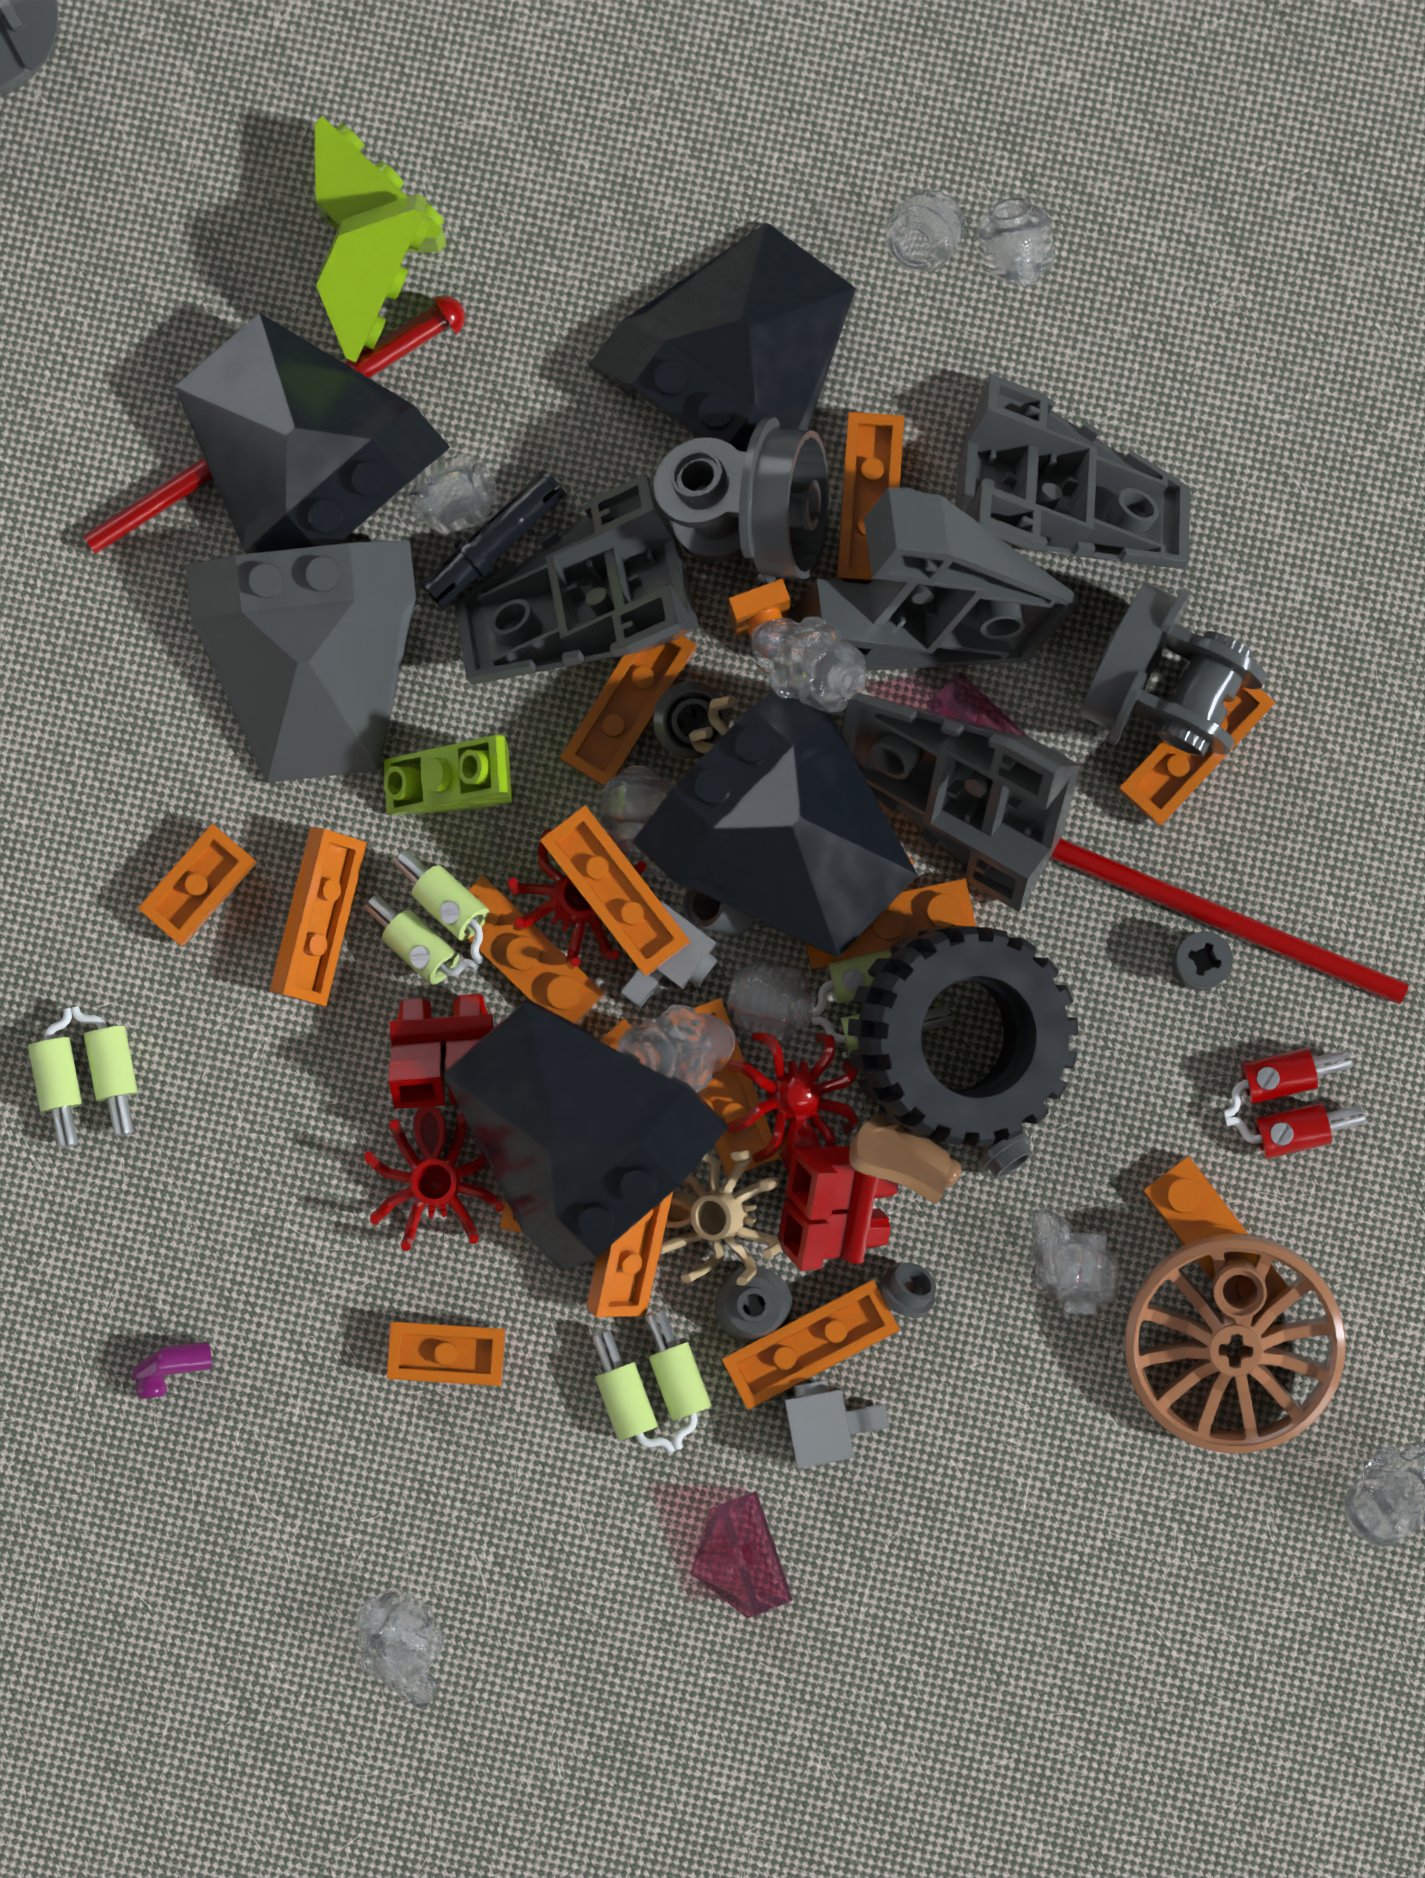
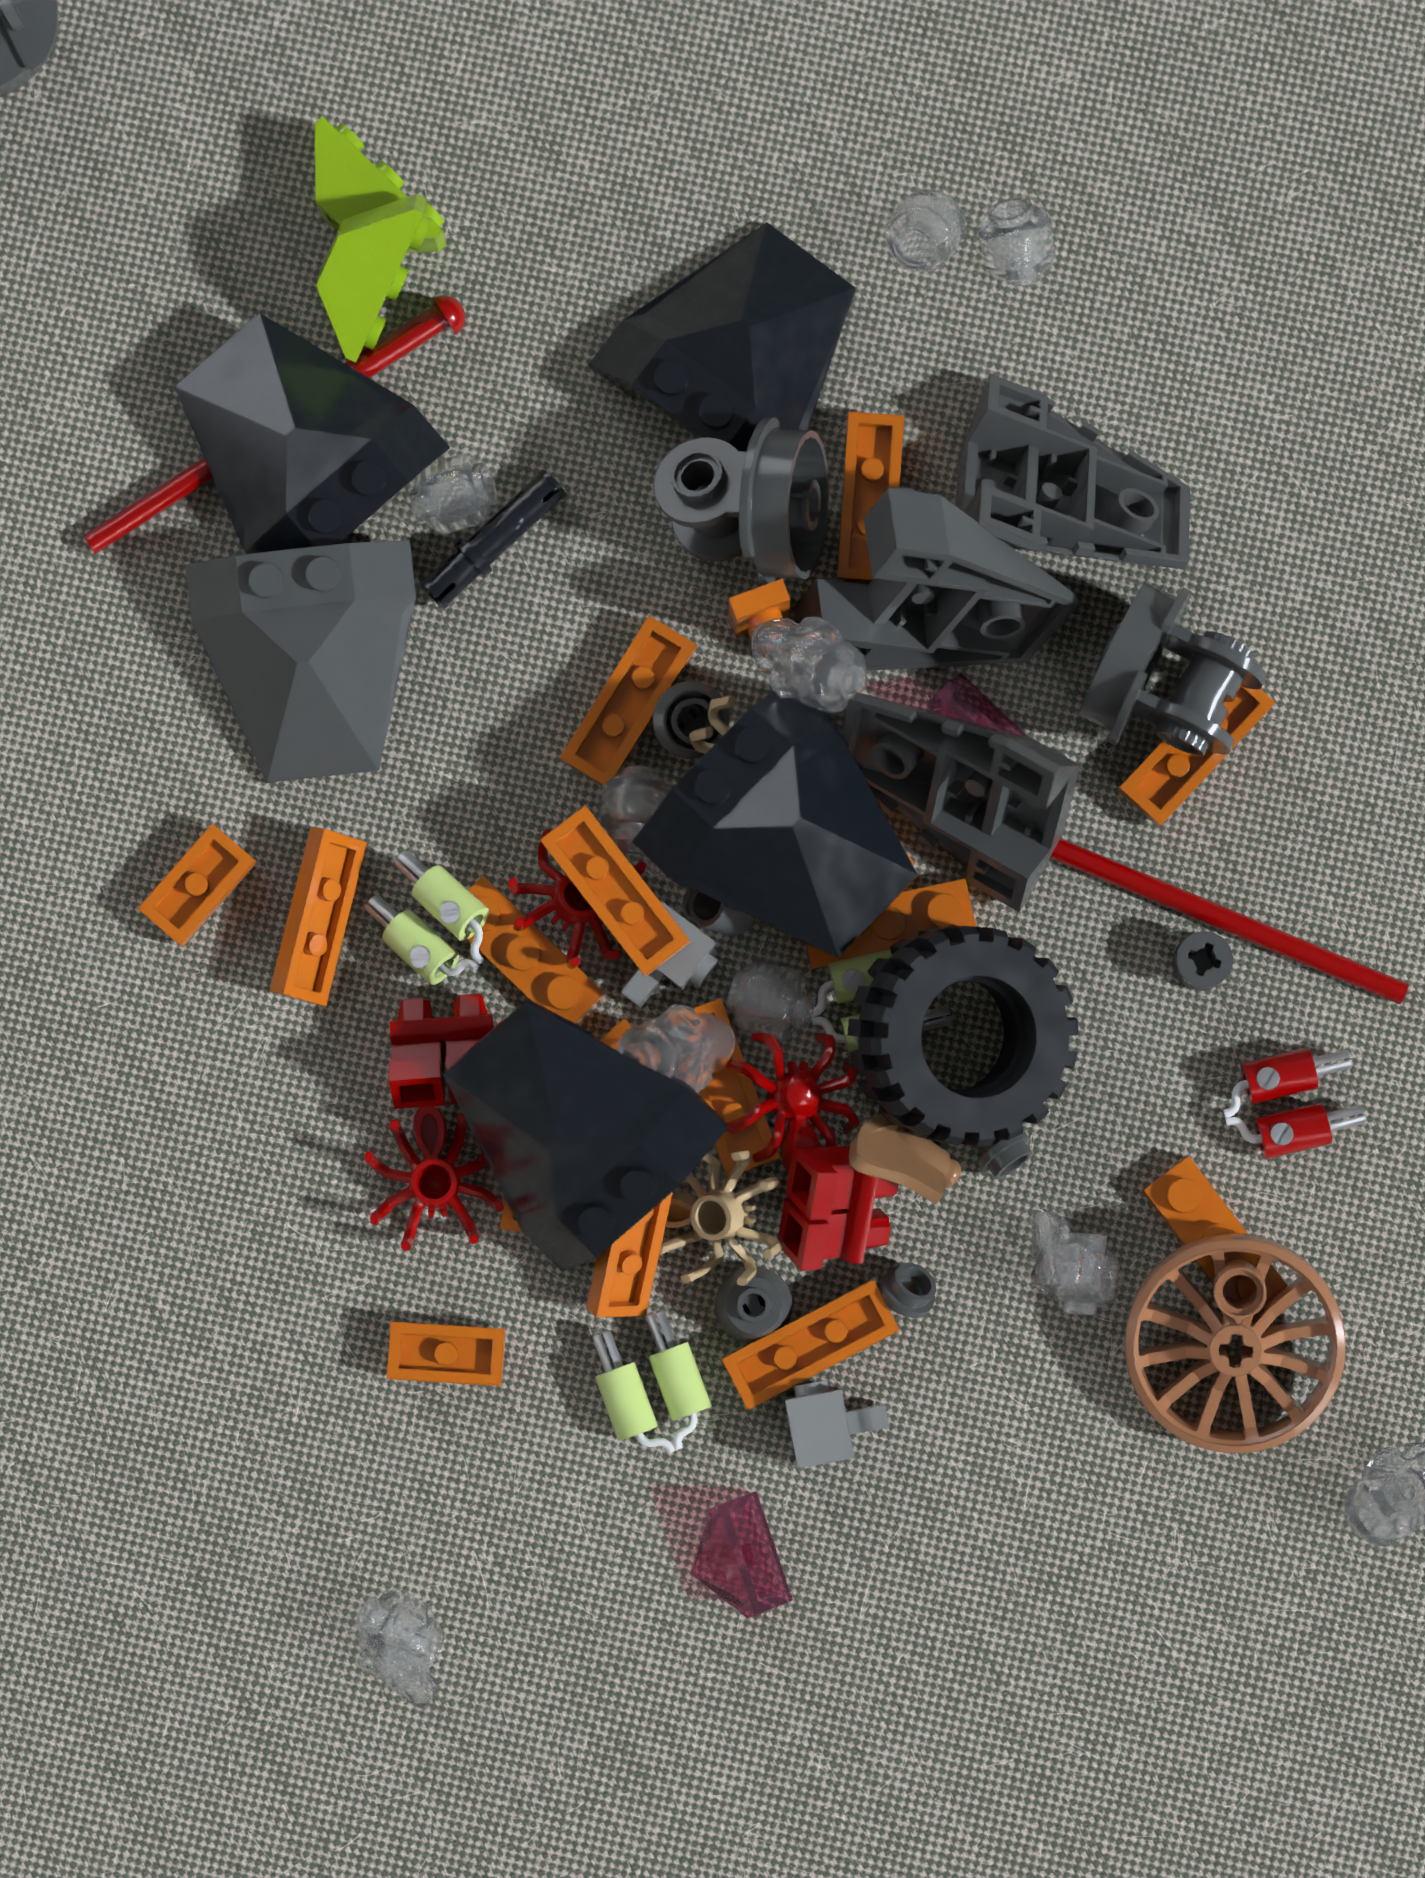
yellowish green piece [28,1007,138,1148] -> none
magenta arm [131,1341,212,1399] -> none
lime slope [383,735,512,816] -> none
dark grey wedge [454,473,699,685] -> none

